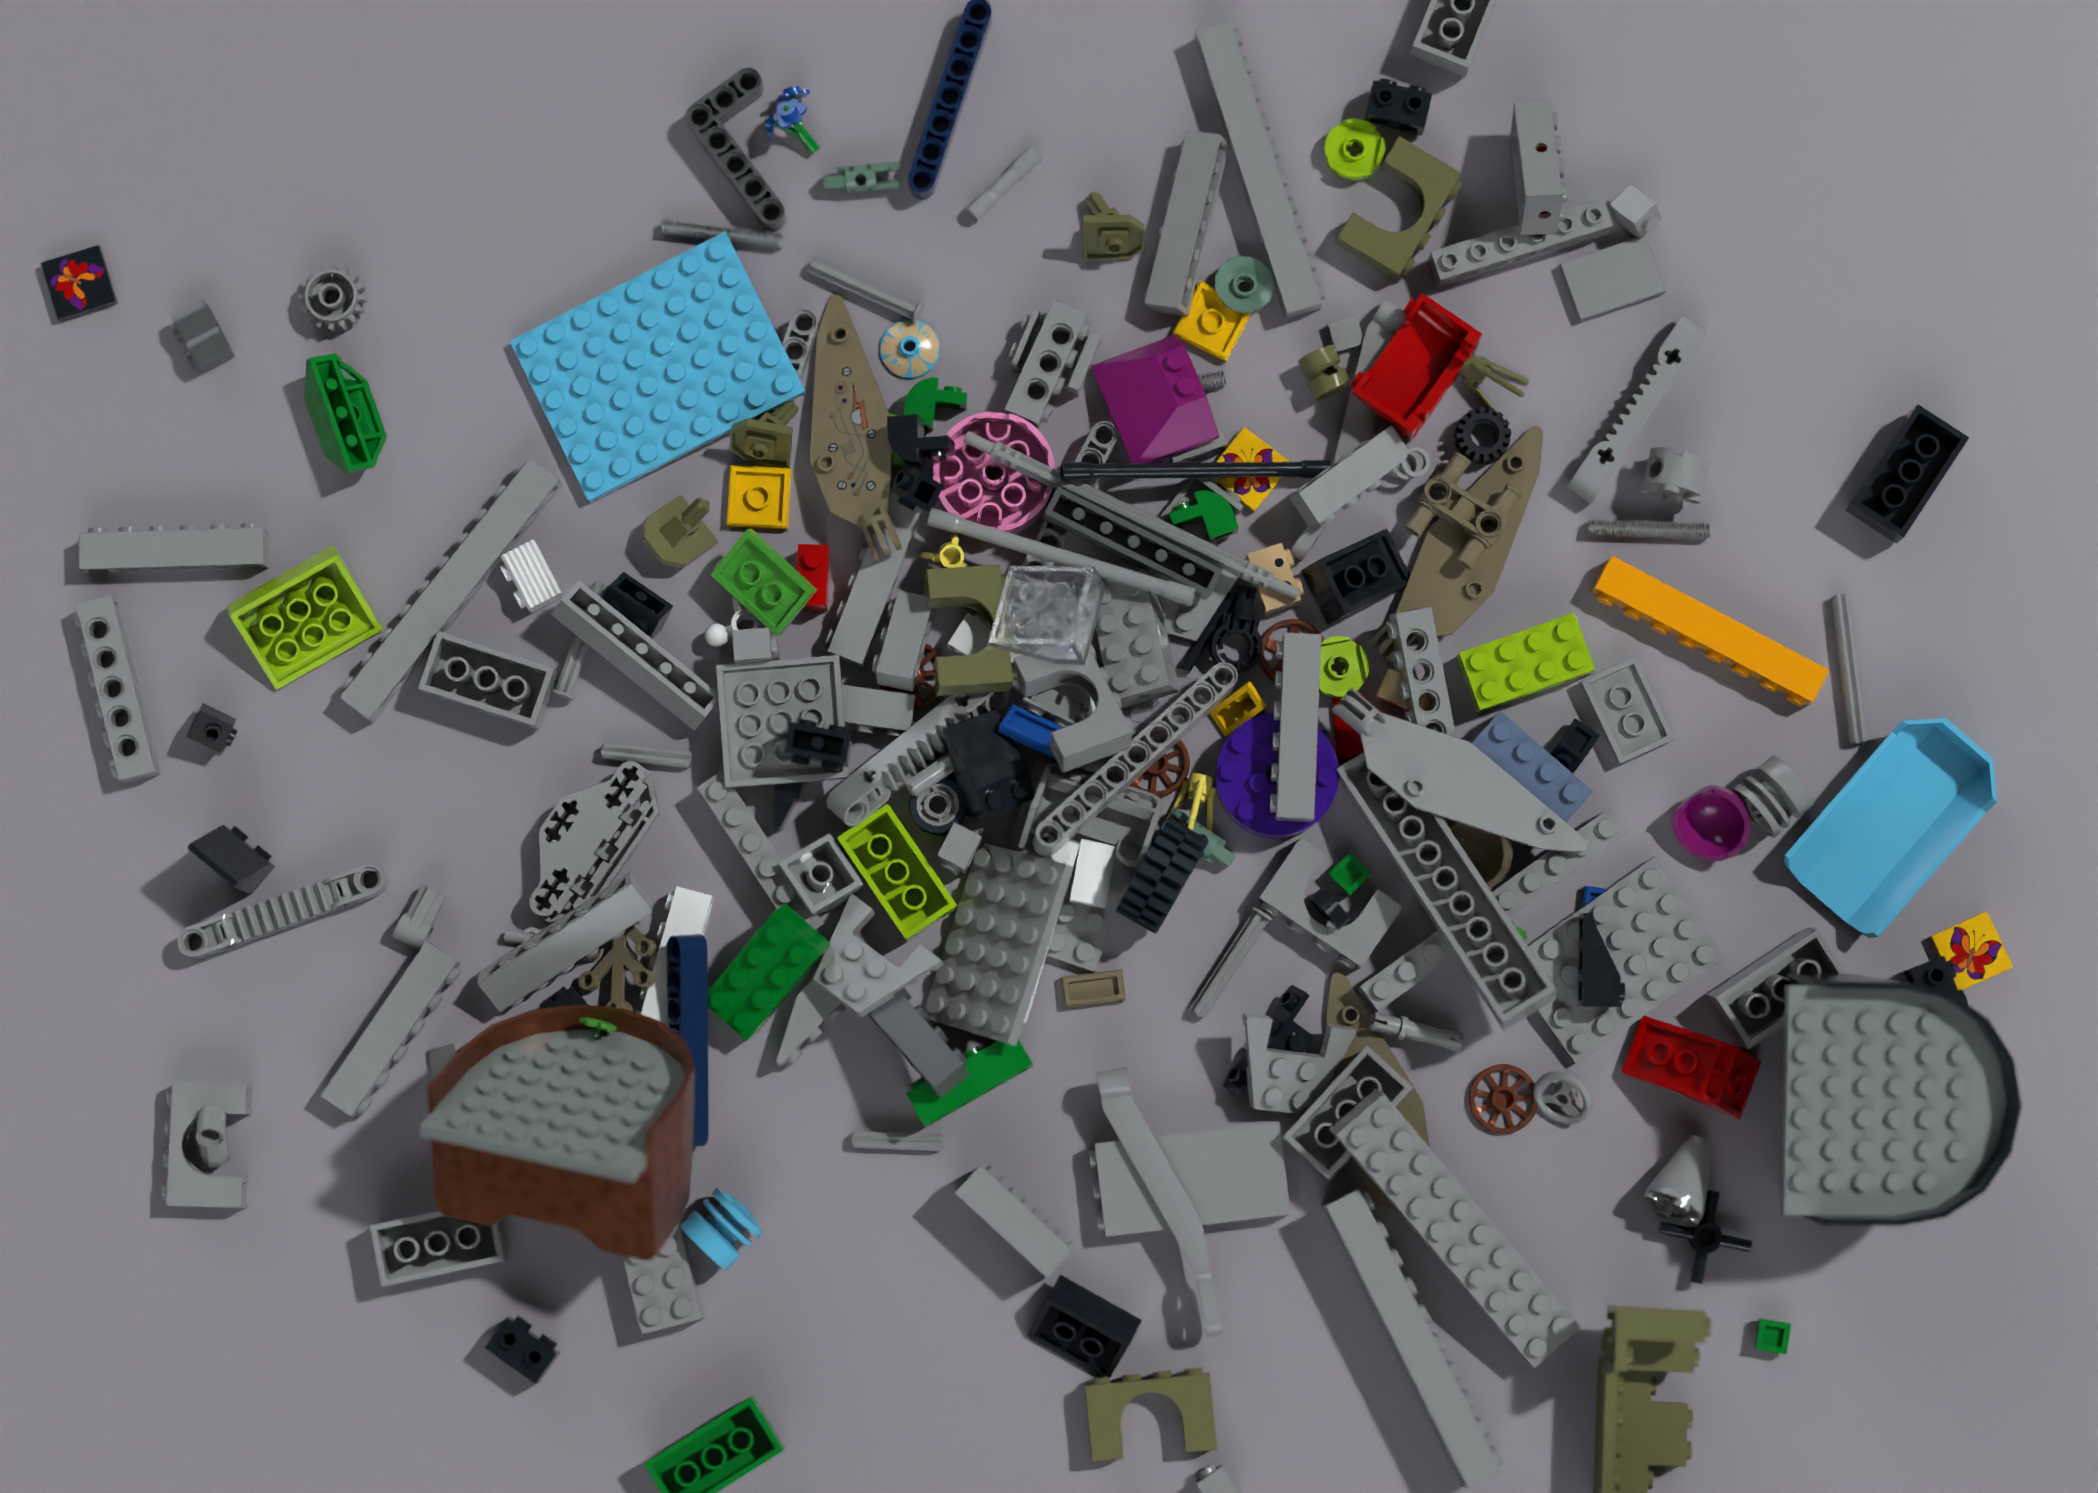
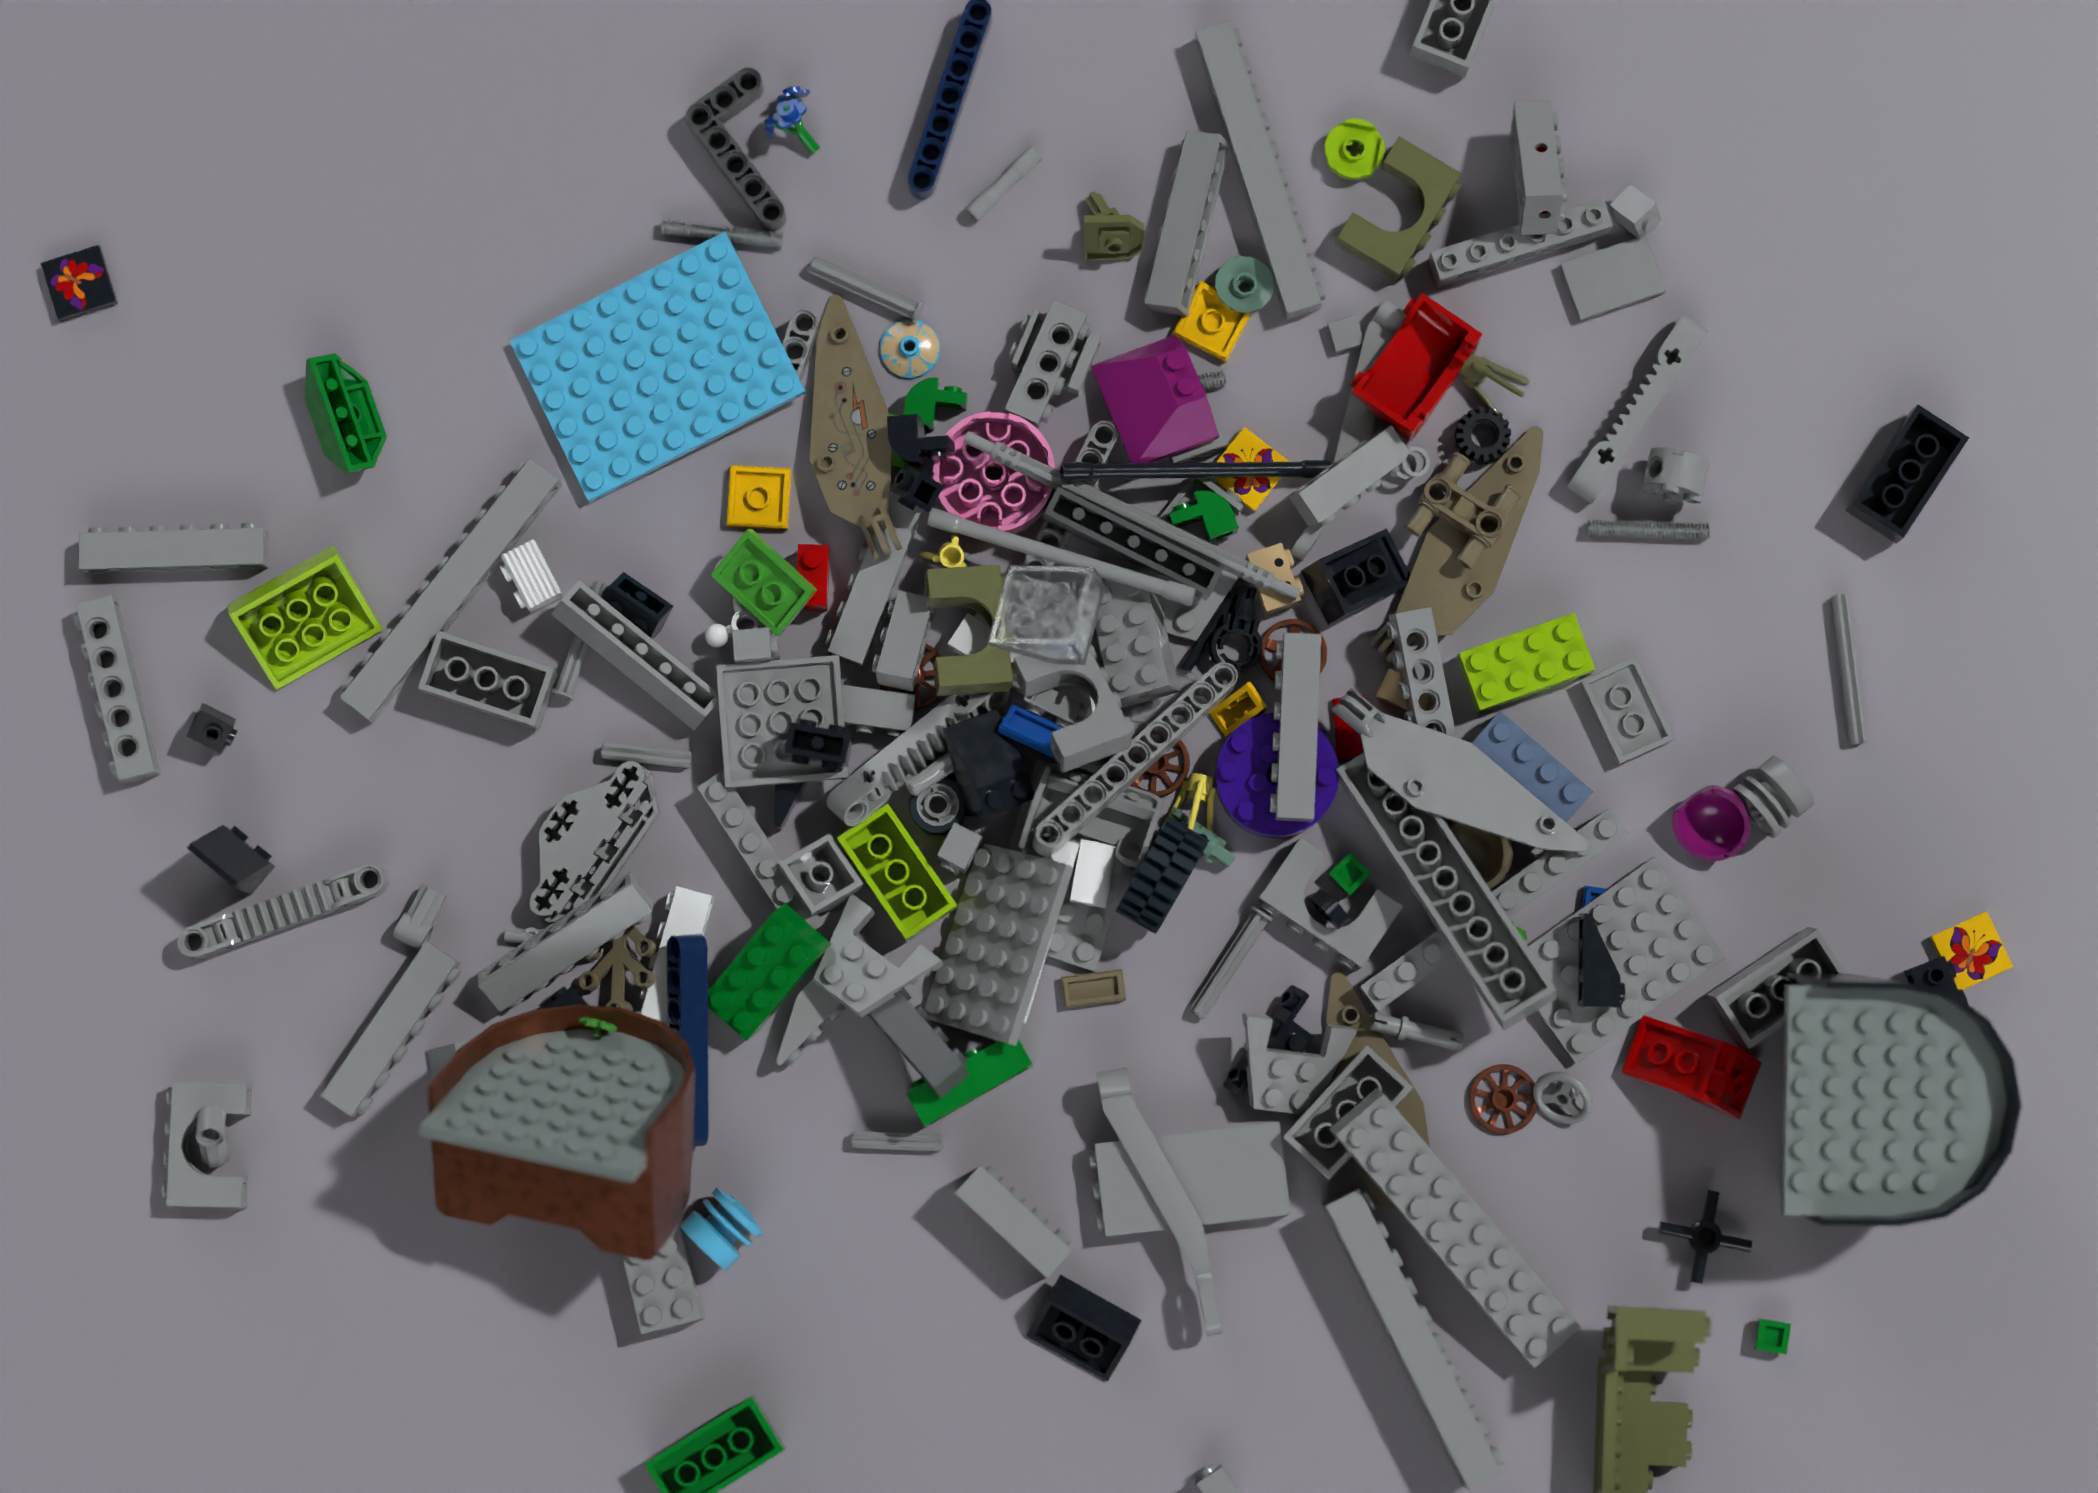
dark grey brick [170,299,235,373] -> none
light grey gear [299,264,367,332] -> none
light grey brick [370,1211,509,1287] -> none
black brick [485,1315,561,1384] -> none
olive piece [642,495,718,568] -> none
olive piece [730,400,799,468] -> none
sand green hinge [822,161,902,194] -> none
olive arch [1085,1367,1217,1462] -> none
olive wheel [1298,345,1351,400] -> none
lime plate [1319,636,1370,698] -> none
black brick [1364,78,1433,136] -> none
black bracket [1550,719,1600,773] -> none
light orange brick [1591,556,1830,707] -> none
light grey cone [1643,1135,1713,1227] -> none
medium azure piece [1784,718,1997,938] -> none

